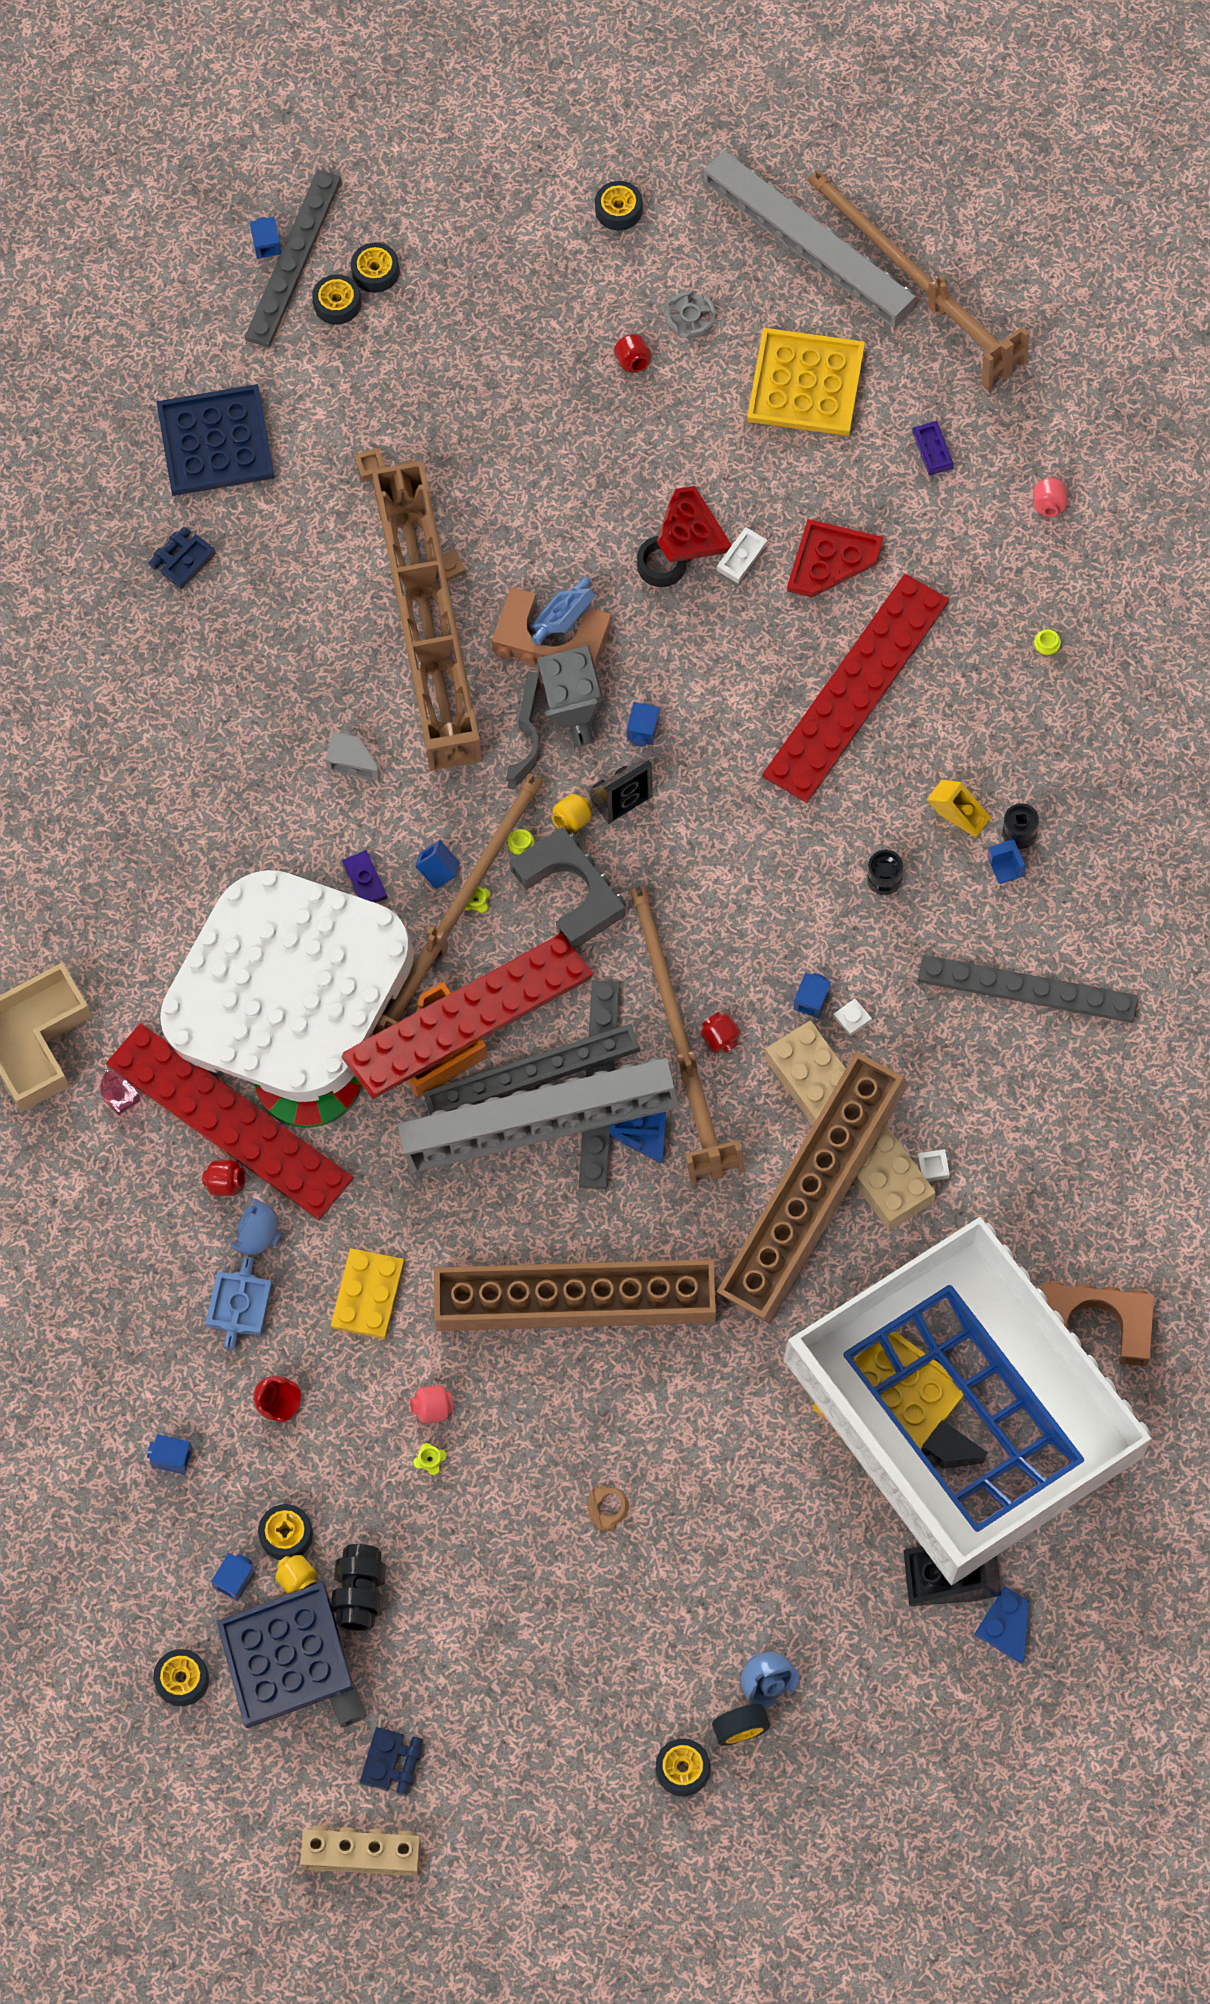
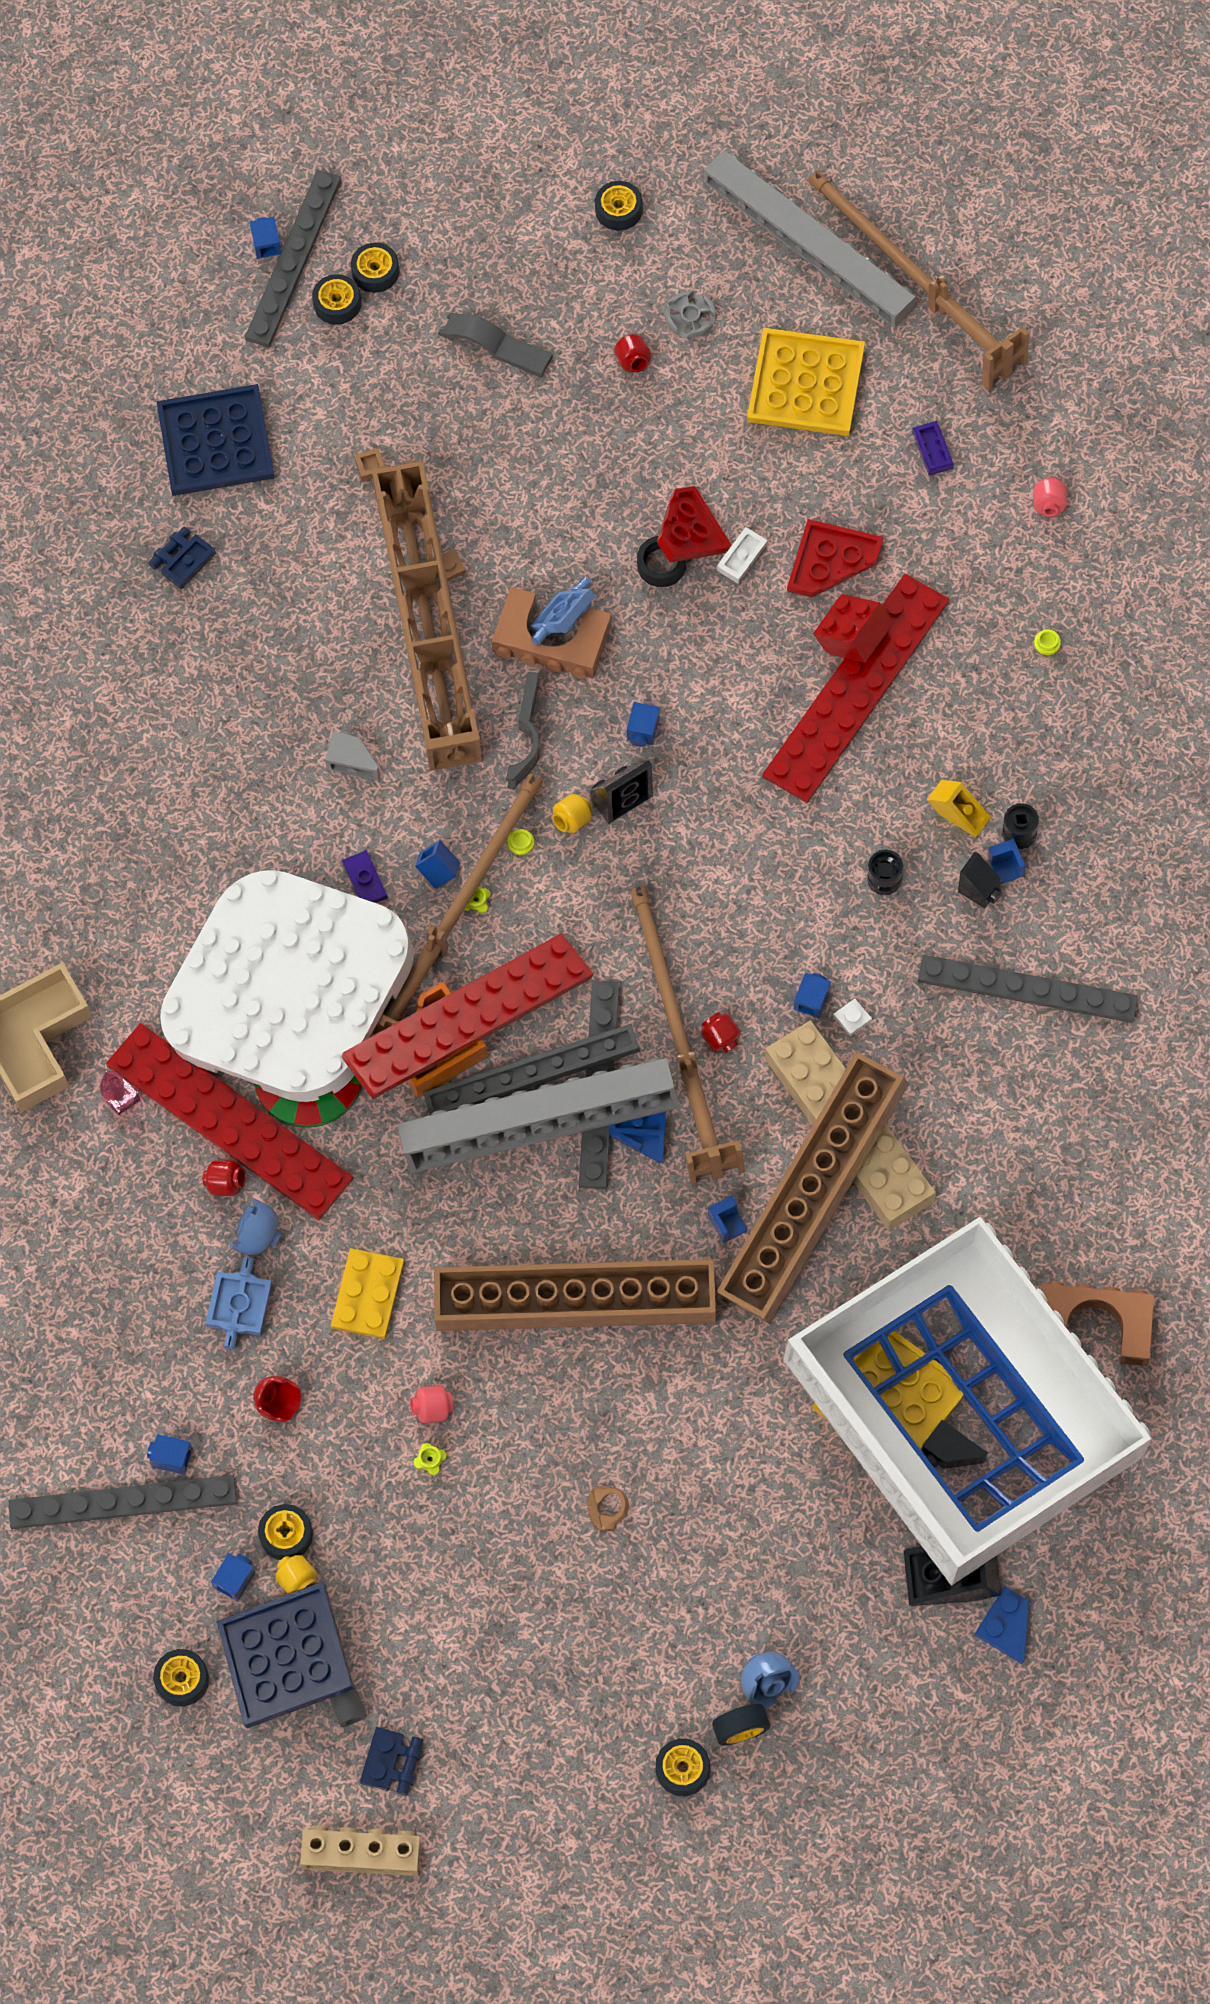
black piece [331,1544,387,1631] -> none
dark grey arch [510,826,626,949] -> none
dark grey plate [537,645,604,748] -> none
white plate [917,1149,950,1182] -> none
none -> dark grey plate [8,1475,237,1529]
none -> dark grey piece [438,313,553,378]
none -> blue panel [708,1195,747,1243]
none -> red brick [813,594,893,663]
none -> black slope [958,851,1002,908]

